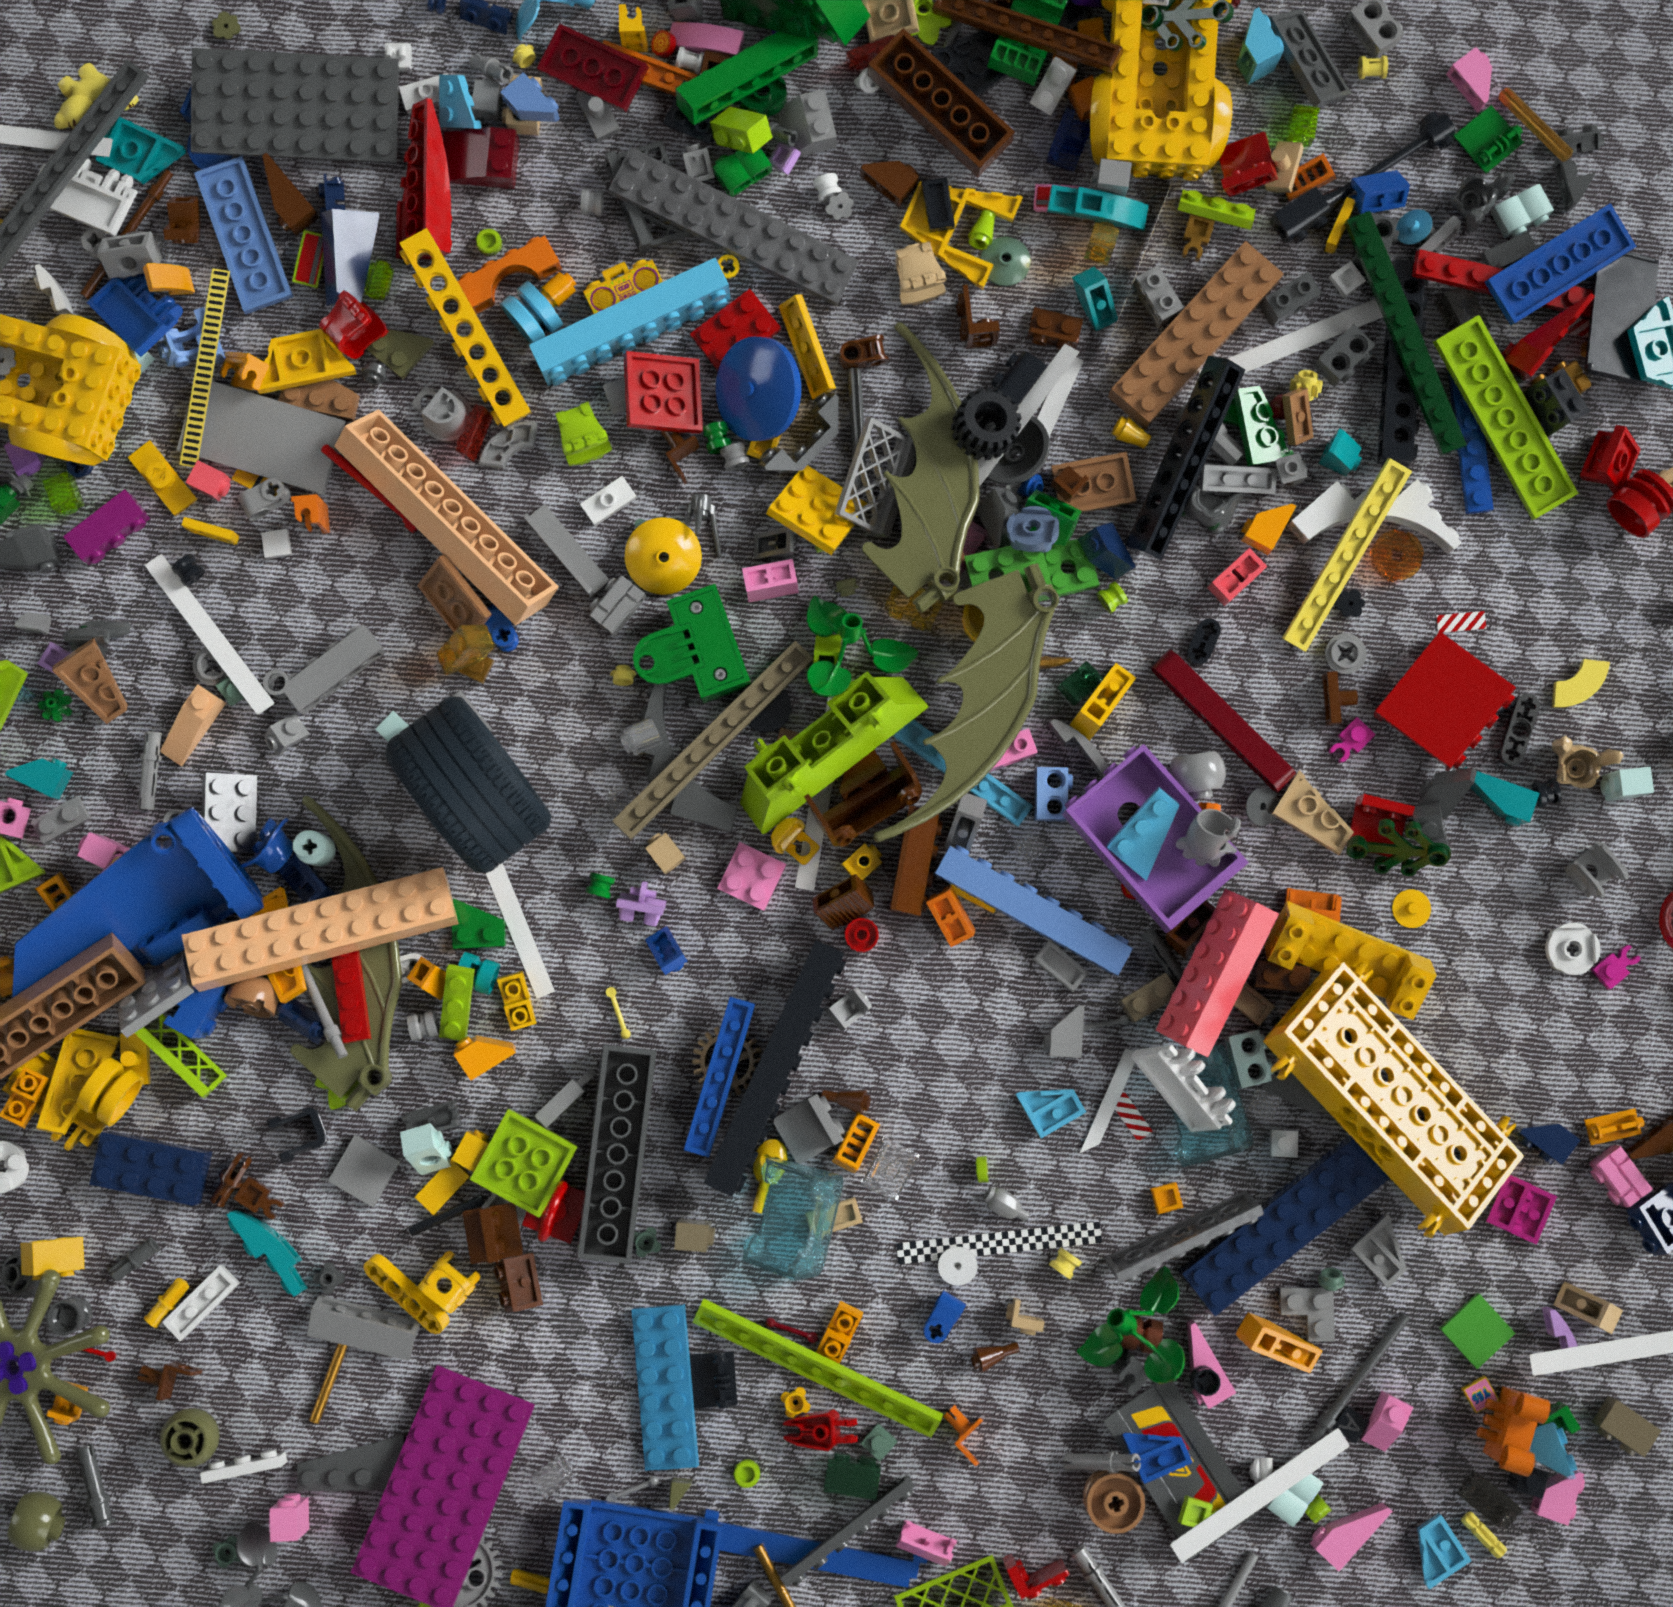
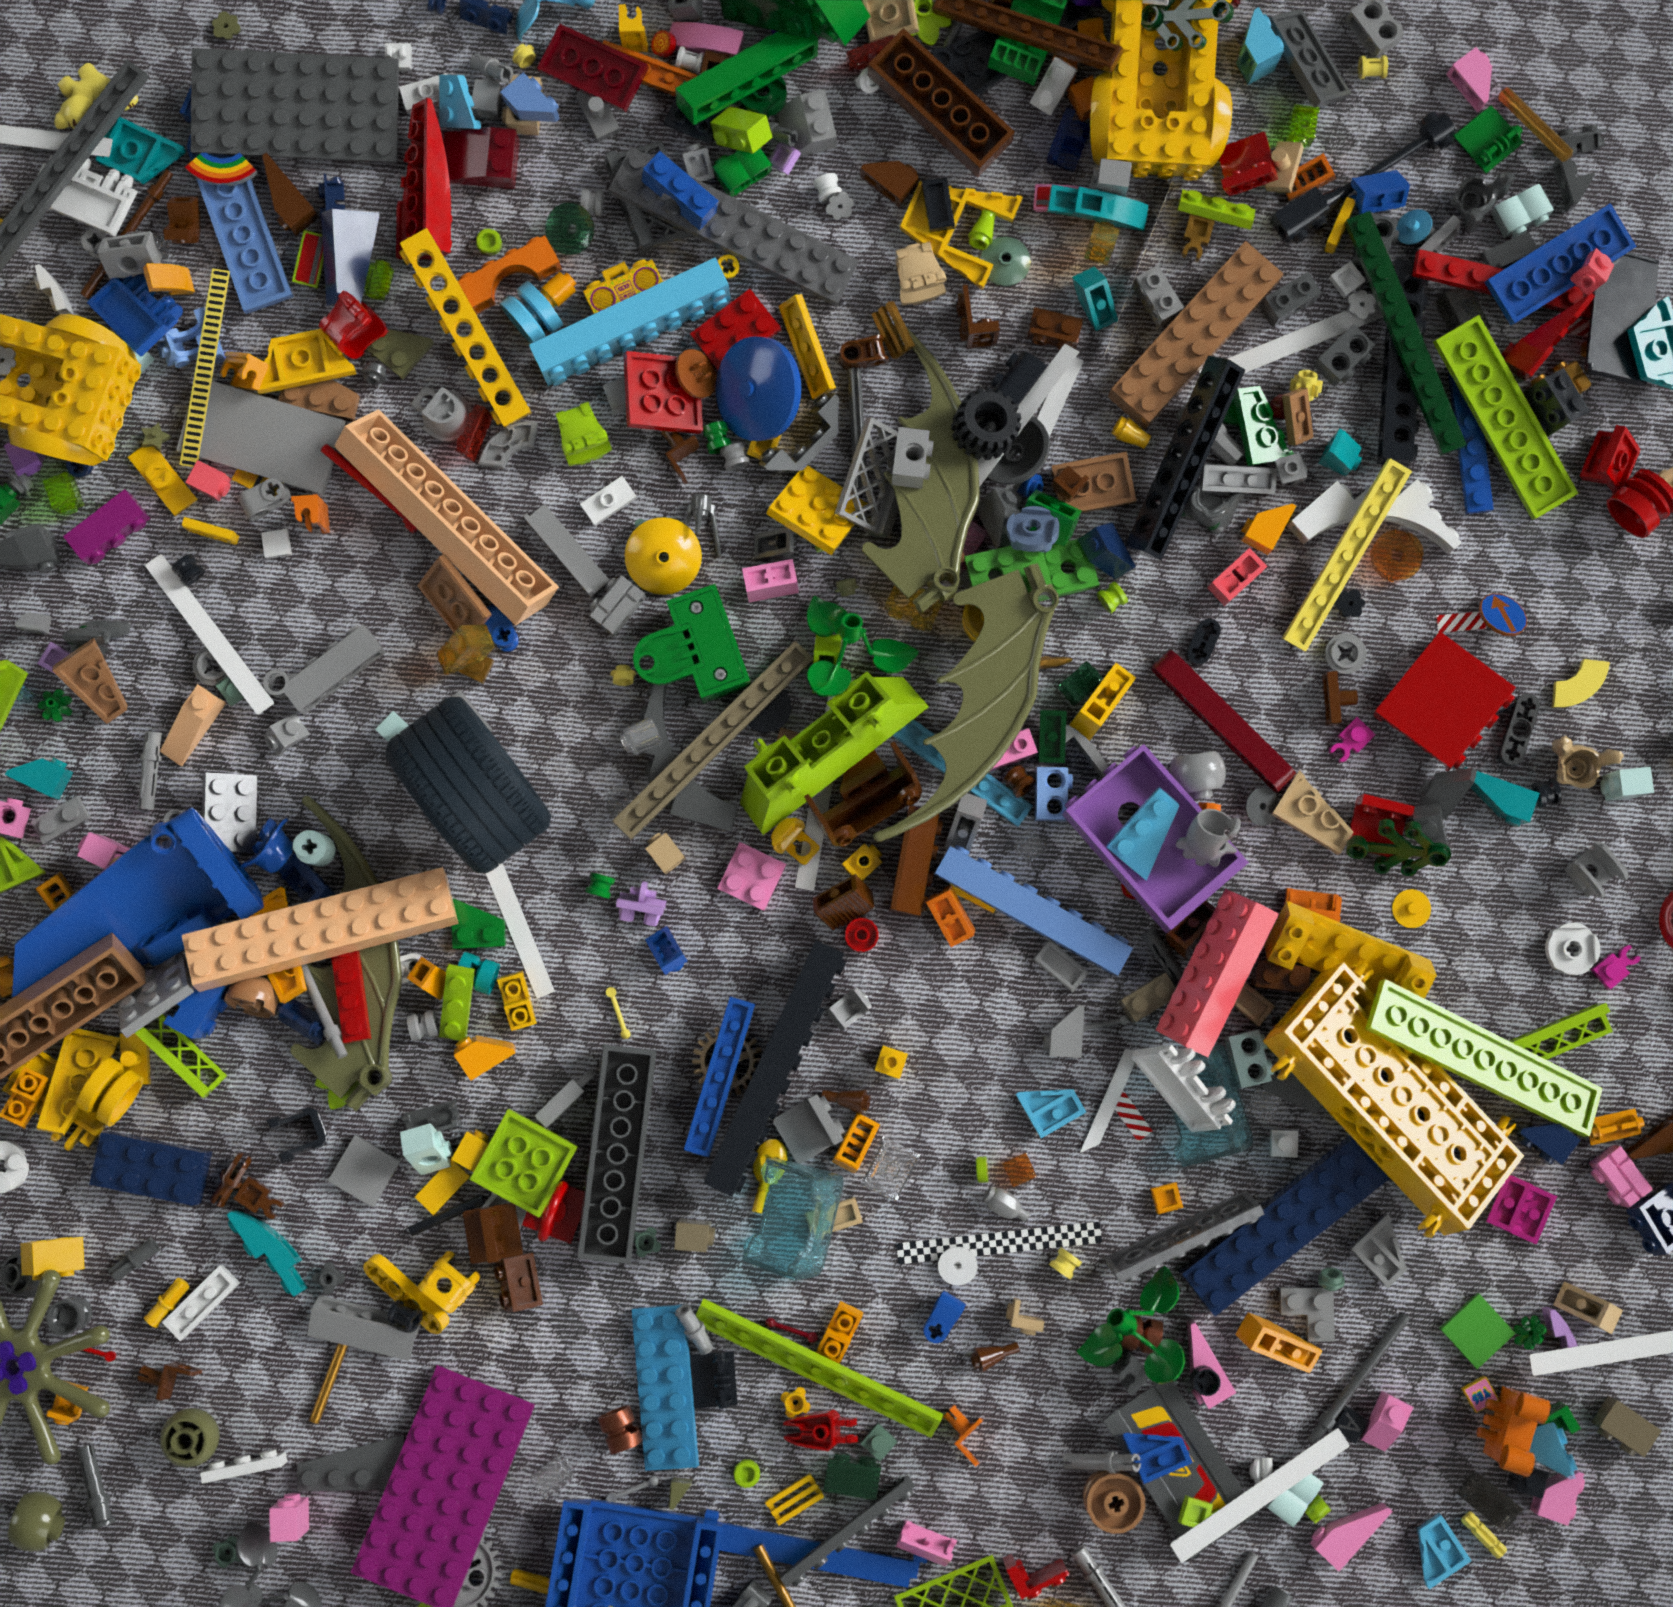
none -> olive piece [141,422,171,452]
none -> tile [185,152,258,186]
none -> black bush [387,1299,423,1332]
none -> clear green dish [545,203,595,255]
none -> copper wheel [597,1405,643,1454]
none -> blue arch [641,151,719,230]
none -> dark orange piece [675,349,716,399]
none -> light grey pin [675,1304,714,1355]
none -> yellow tile [765,1473,824,1526]
none -> pearl gold tile [871,301,915,359]
none -> yellow brick [874,1045,908,1079]
none -> light grey brick [891,427,934,489]
none -> clear orange tile [1002,1152,1037,1188]
none -> reddish brown wheel [1003,765,1036,798]
none -> dark green panel [1039,709,1067,763]
none -> white plant [1348,290,1376,319]
none -> plate [1365,979,1603,1137]
none -> blue piece [1479,593,1527,636]
none -> lime fence [1509,1003,1613,1060]
none -> green plant [1514,1315,1547,1350]
none -> coral bracket [1571,248,1614,295]

